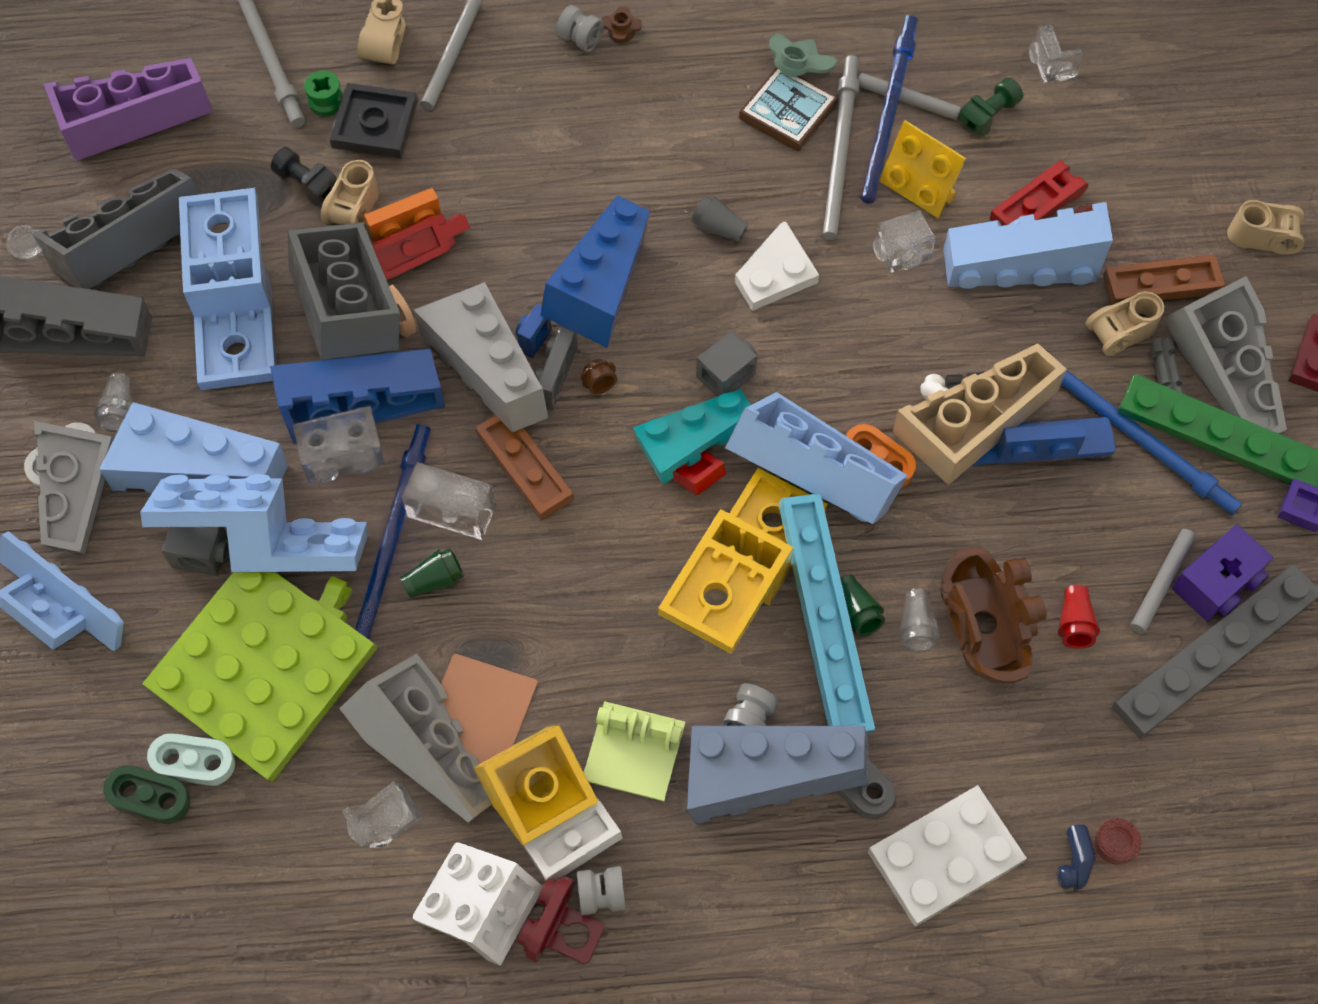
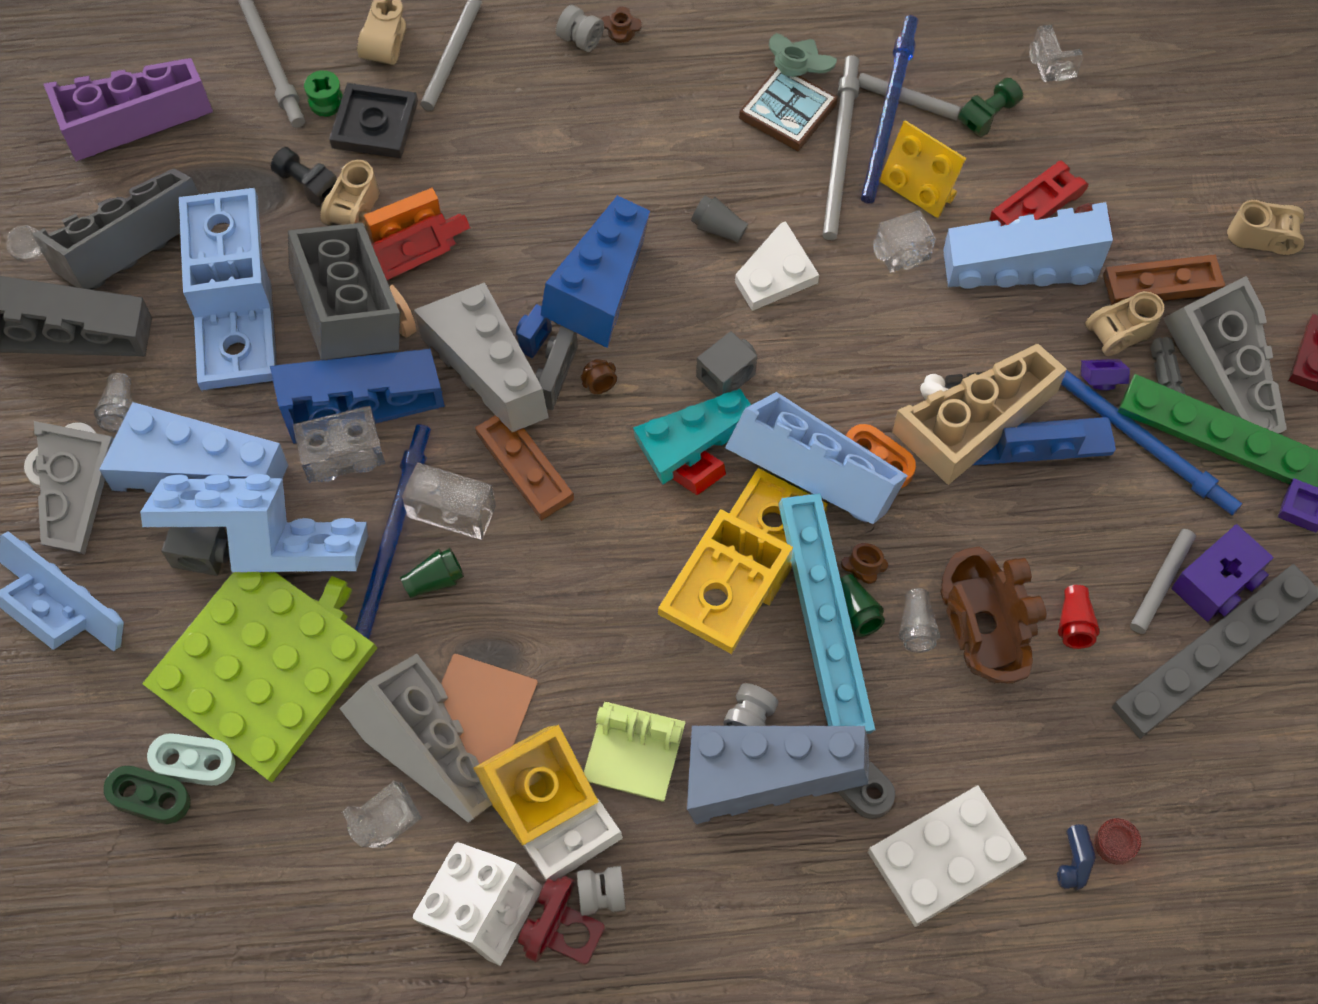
none -> reddish brown plate [841,543,888,584]
none -> dark purple plate [1081,359,1130,390]

